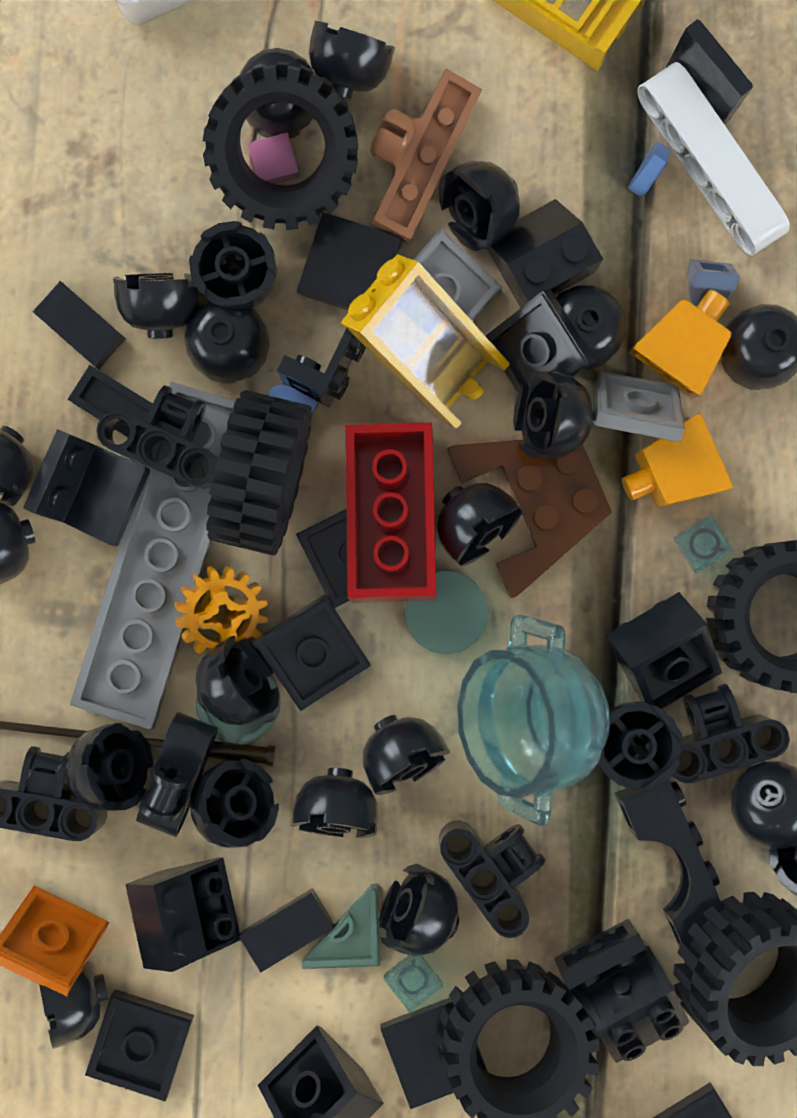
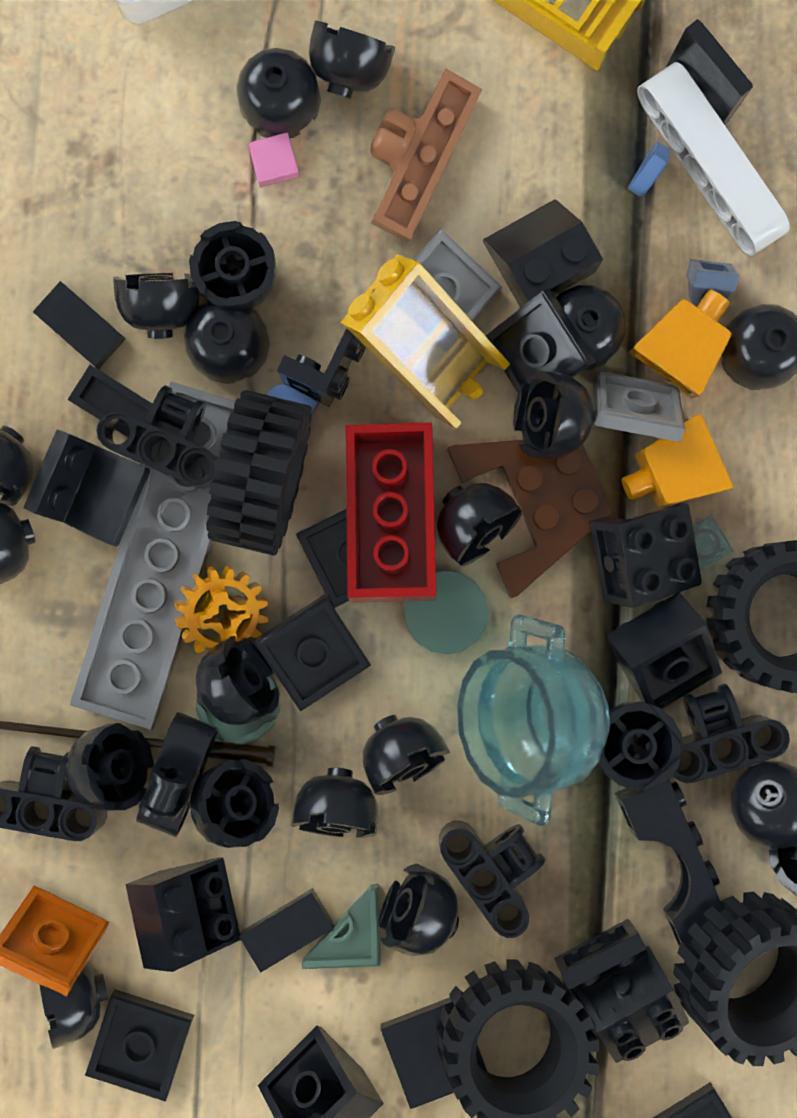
black tyre [203,62,359,230] -> none
black tile [297,212,402,310] -> none
clear light blue tile [384,955,443,1013] -> none
black cylinder [438,161,520,251] -> none
none -> black bracket [589,503,702,608]

